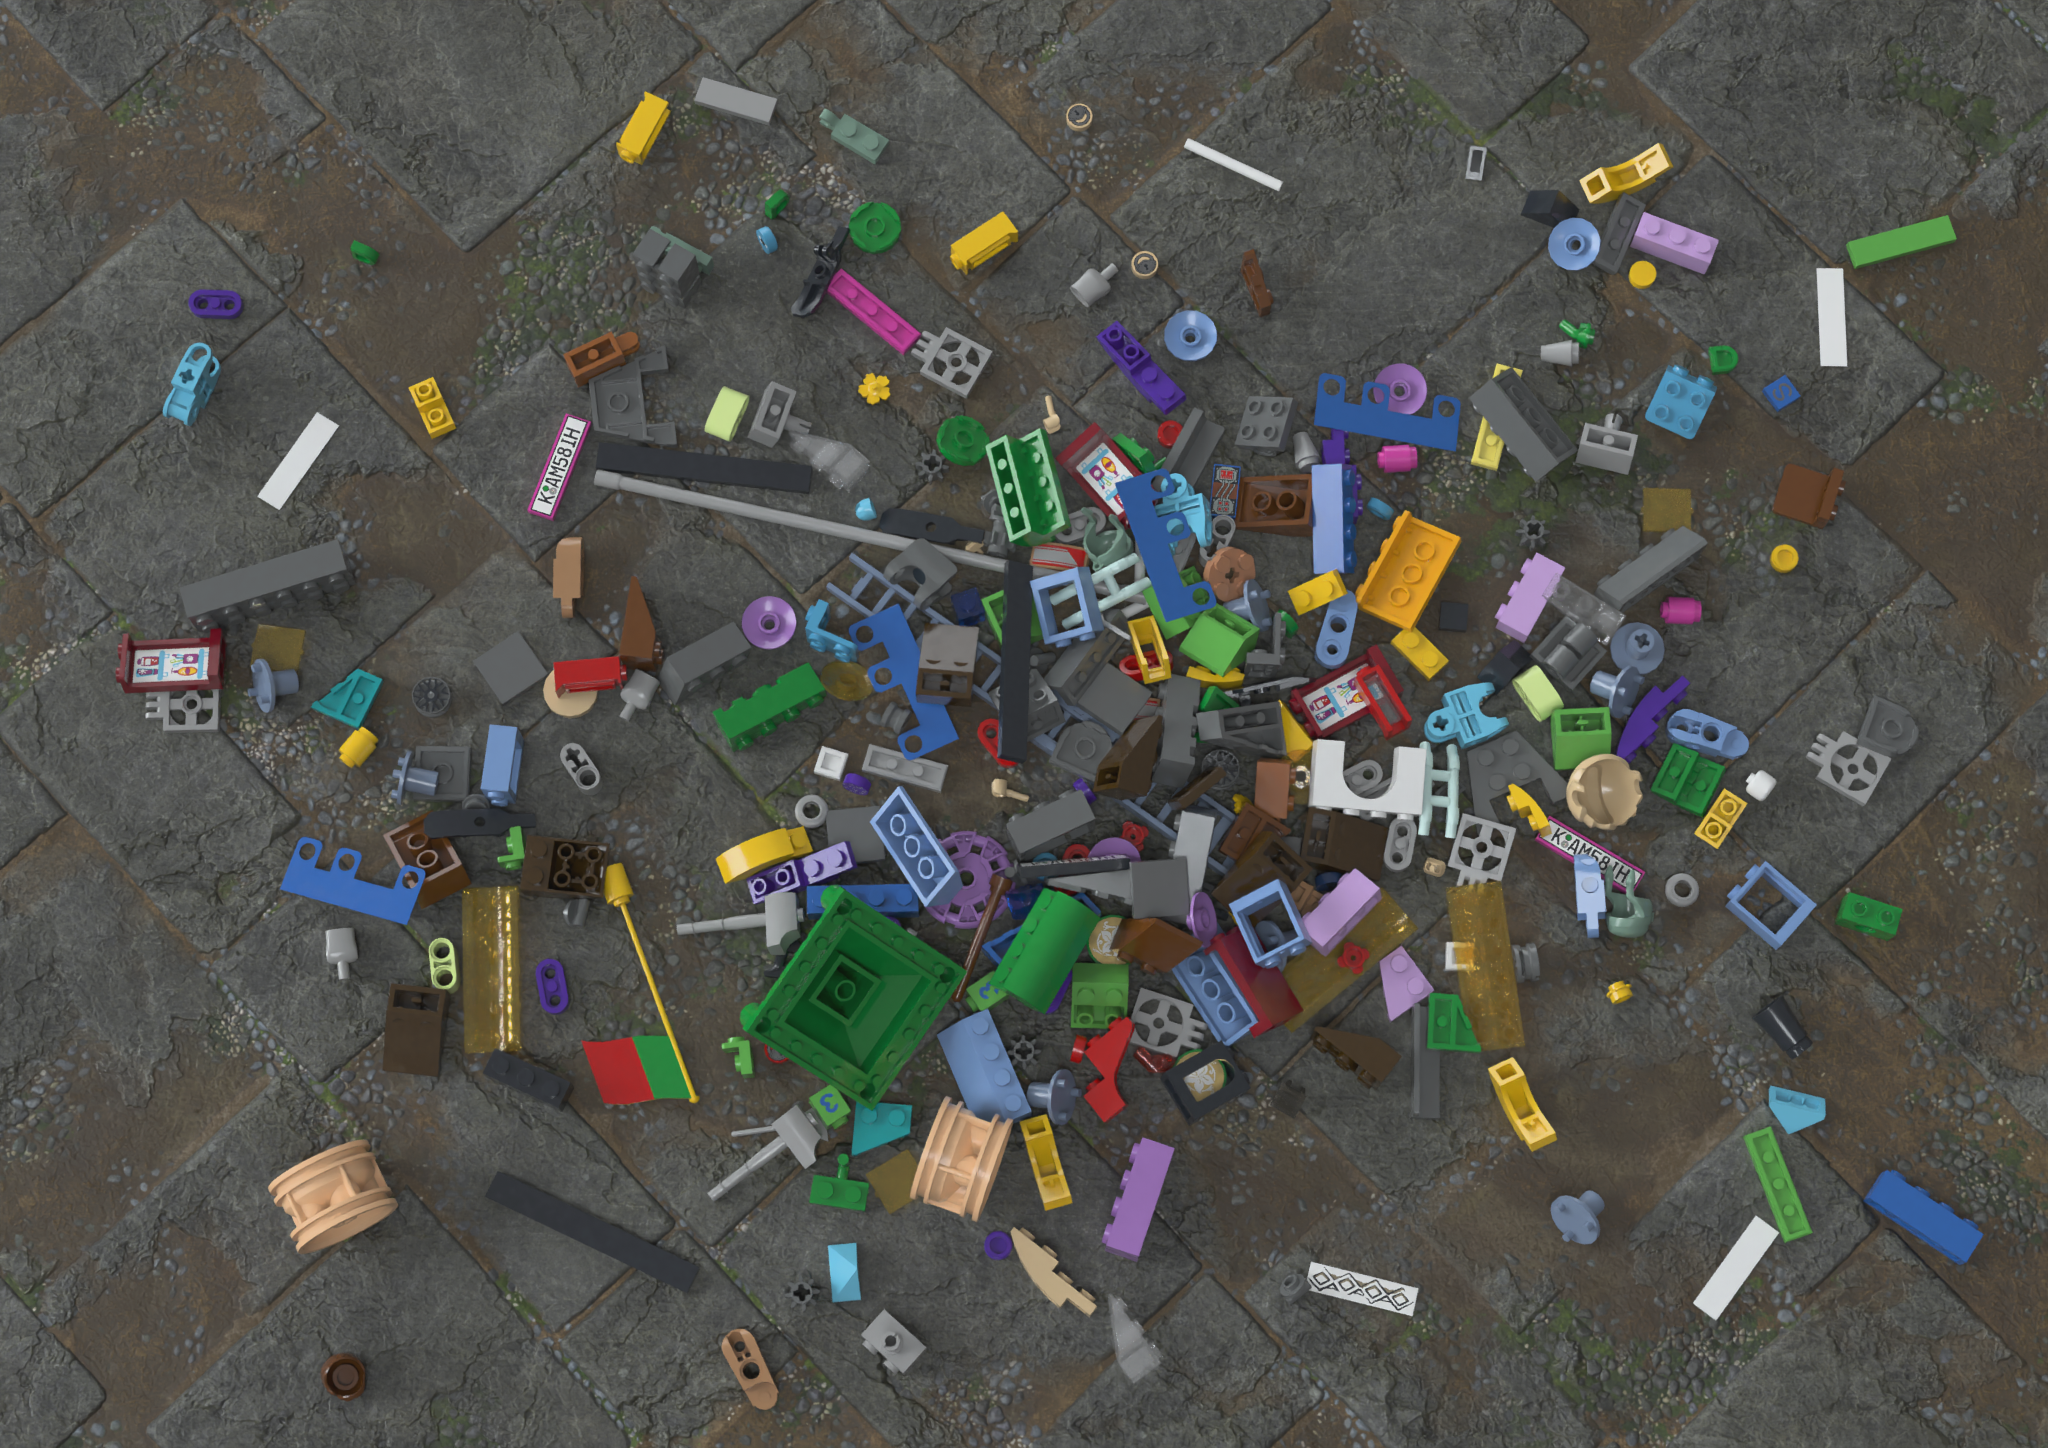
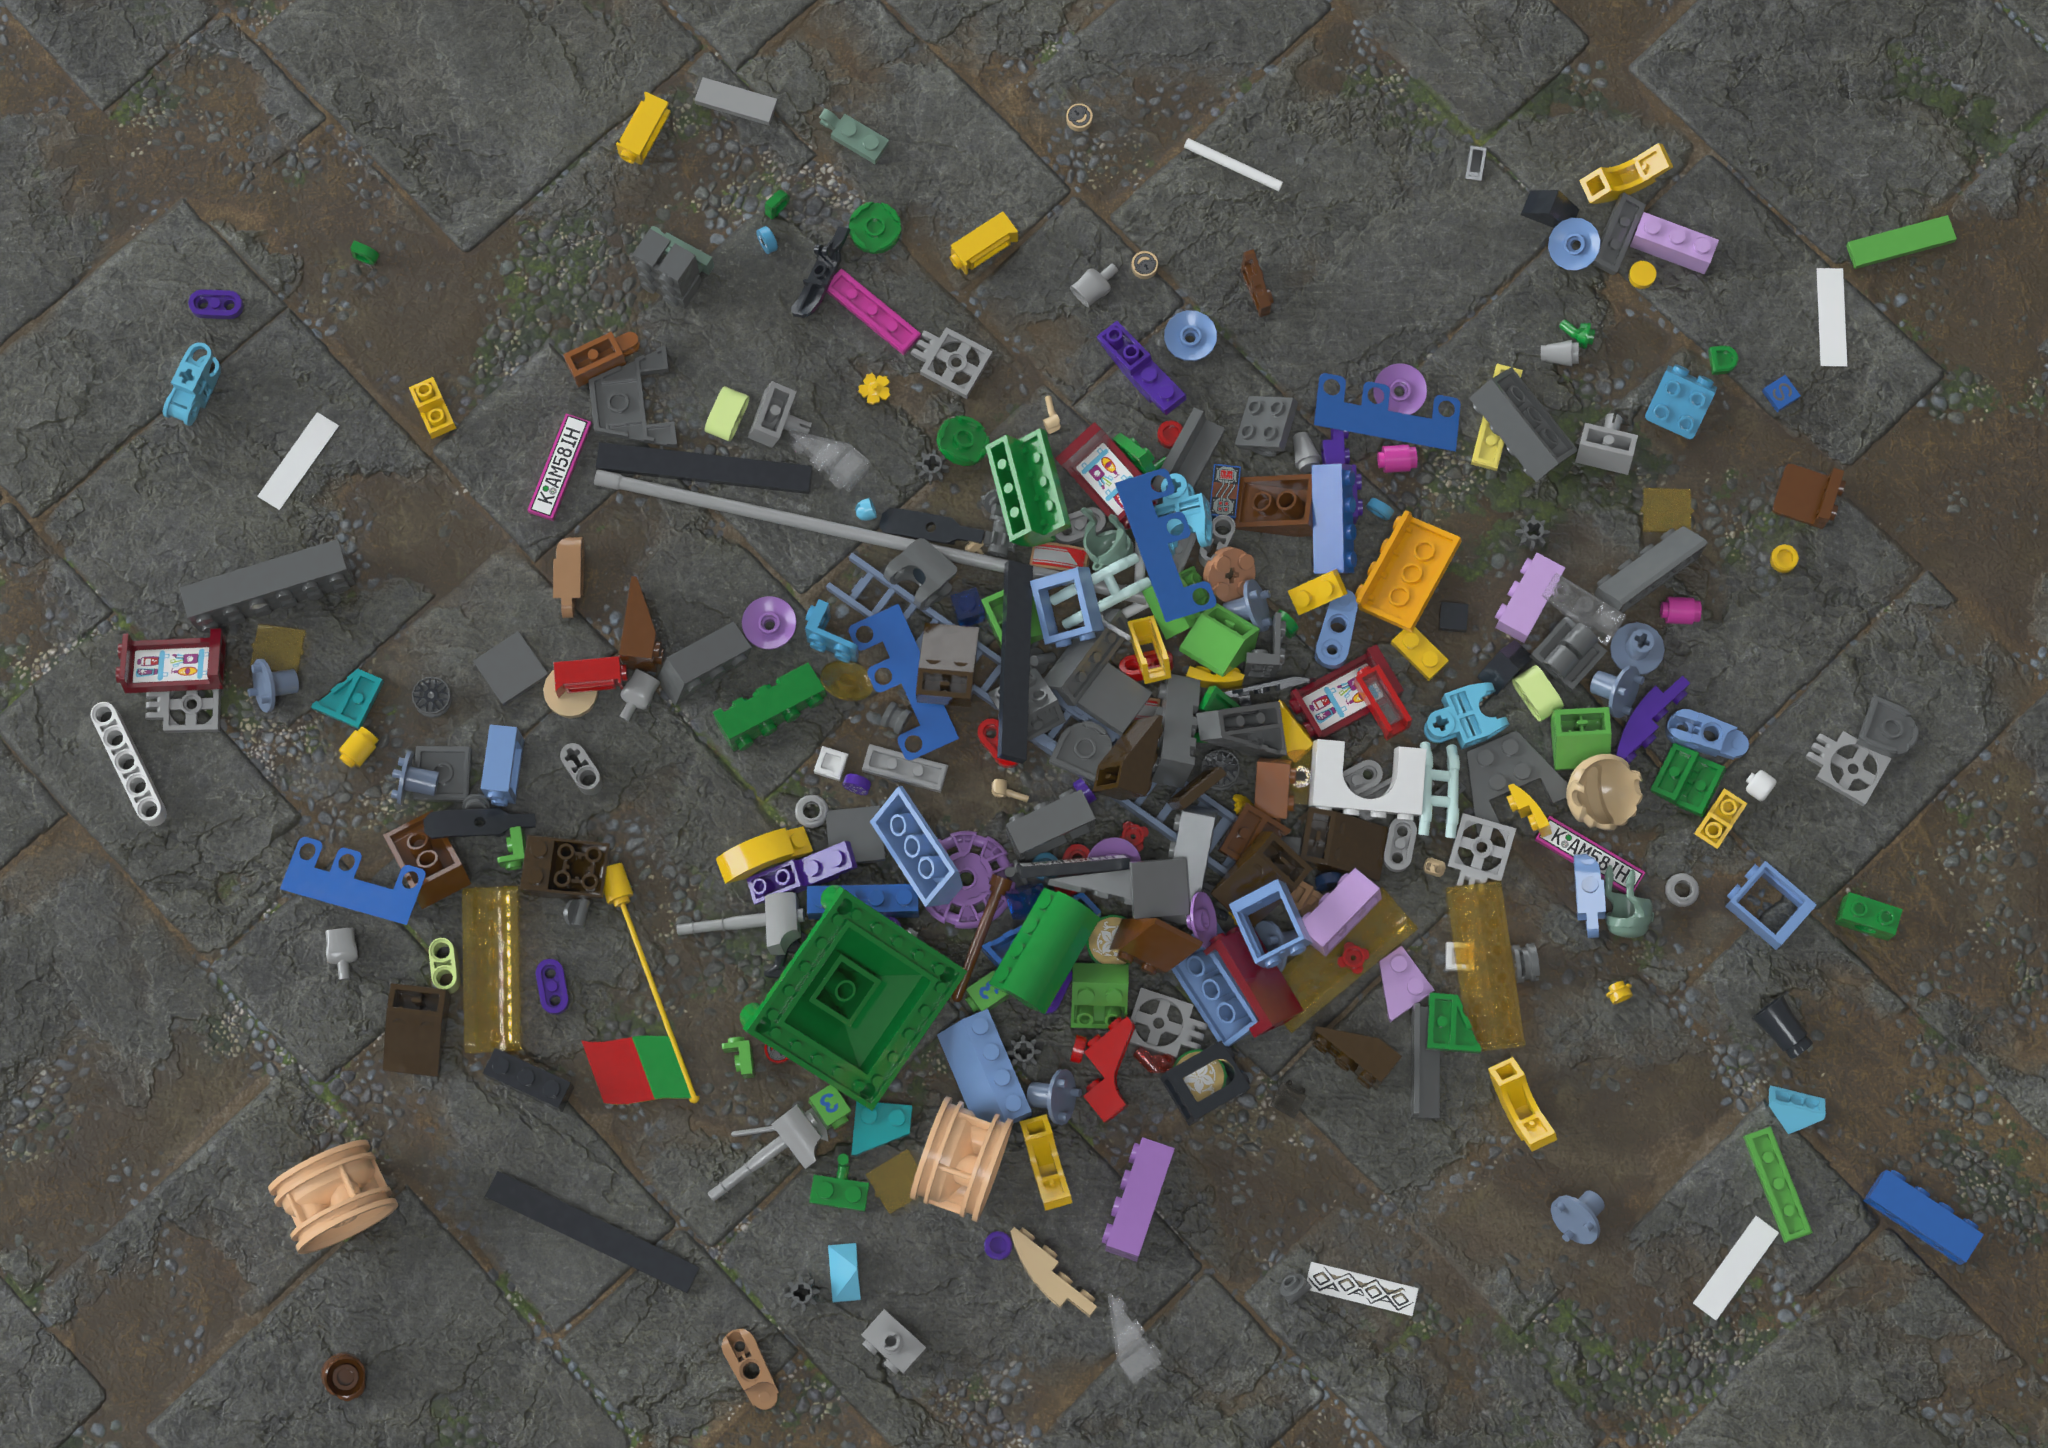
none -> white beam [91,702,167,826]

